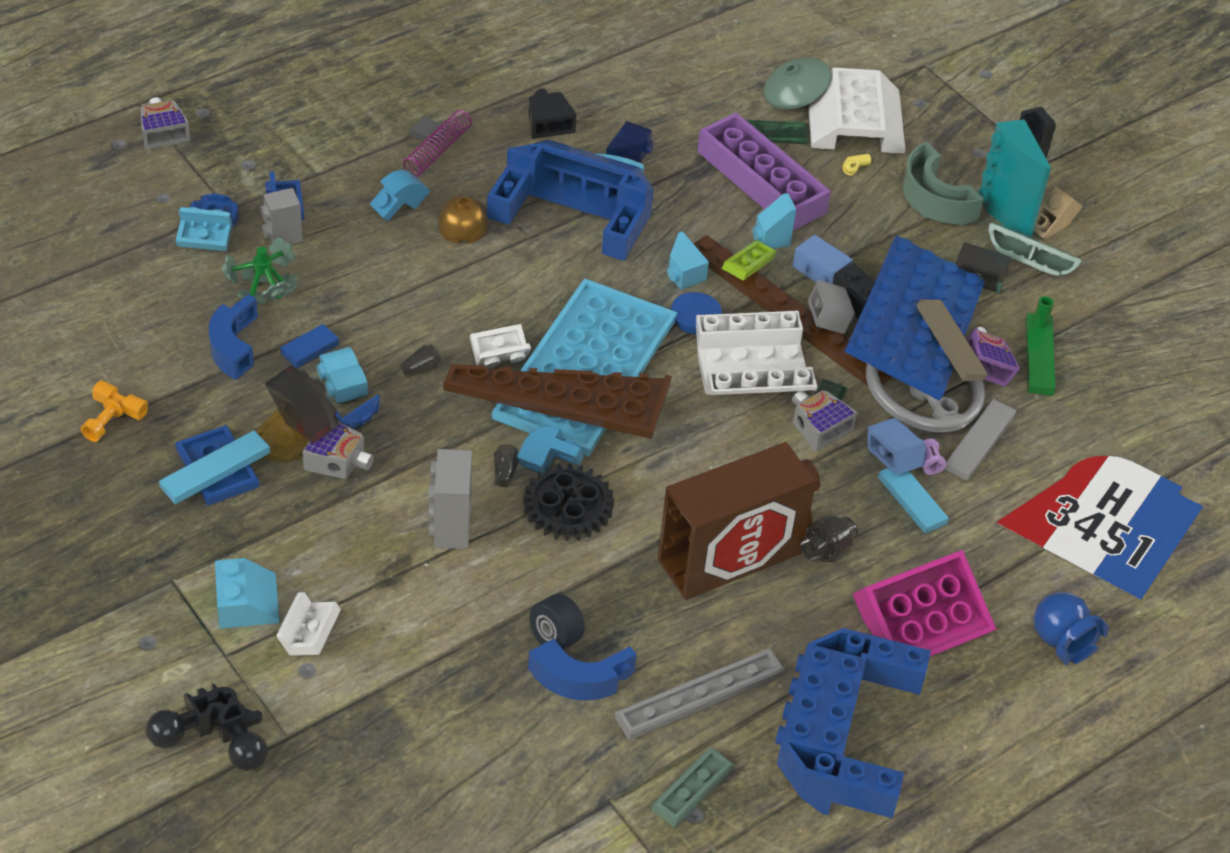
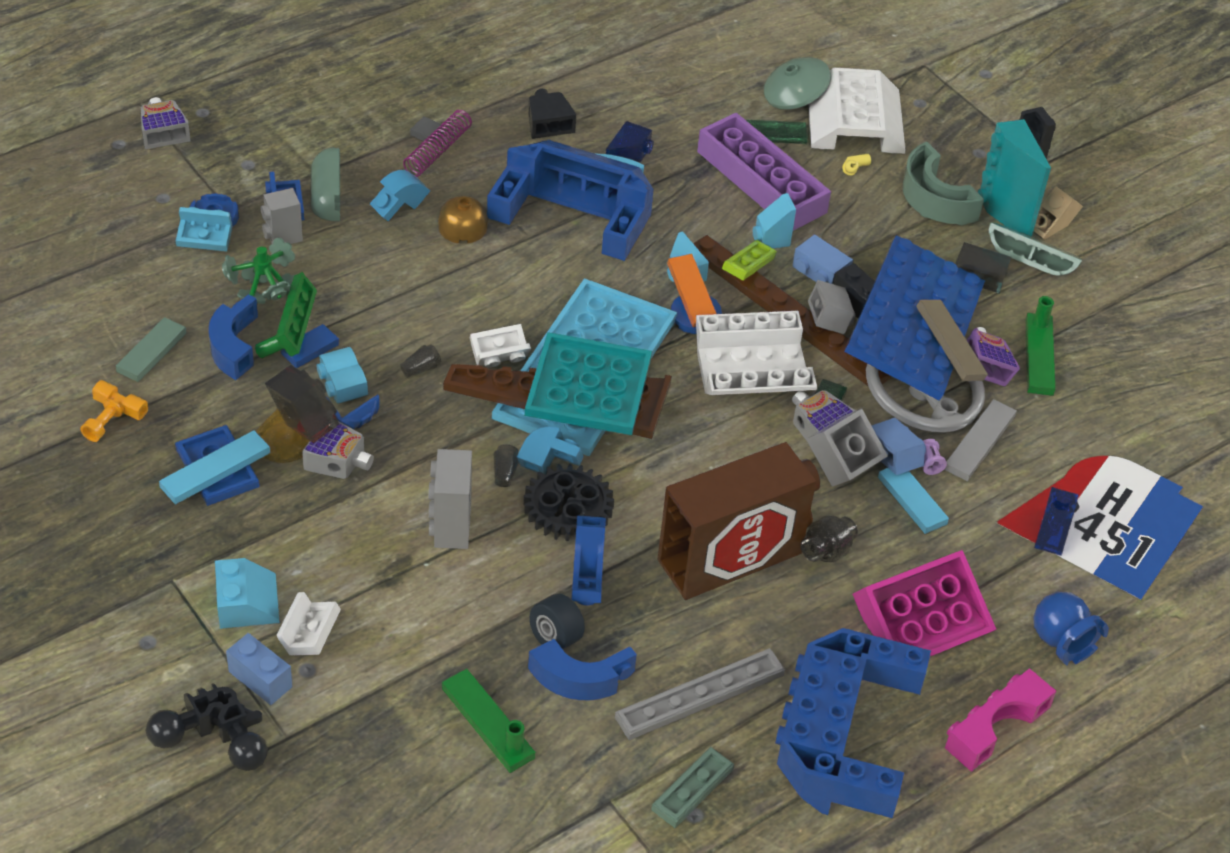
none -> sand green tile [116,317,186,382]
none -> medium blue brick [226,633,293,705]
none -> green piece [255,272,317,359]
none -> sand green brick [310,147,340,221]
none -> green piece [442,669,536,773]
none -> teal plate [524,332,652,435]
none -> blue arch [572,516,606,606]
none -> orange tile [667,254,716,327]
none -> light grey brick [806,408,888,487]
none -> dark pink arch [945,668,1056,772]
none -> clear blue slope [1034,487,1079,556]

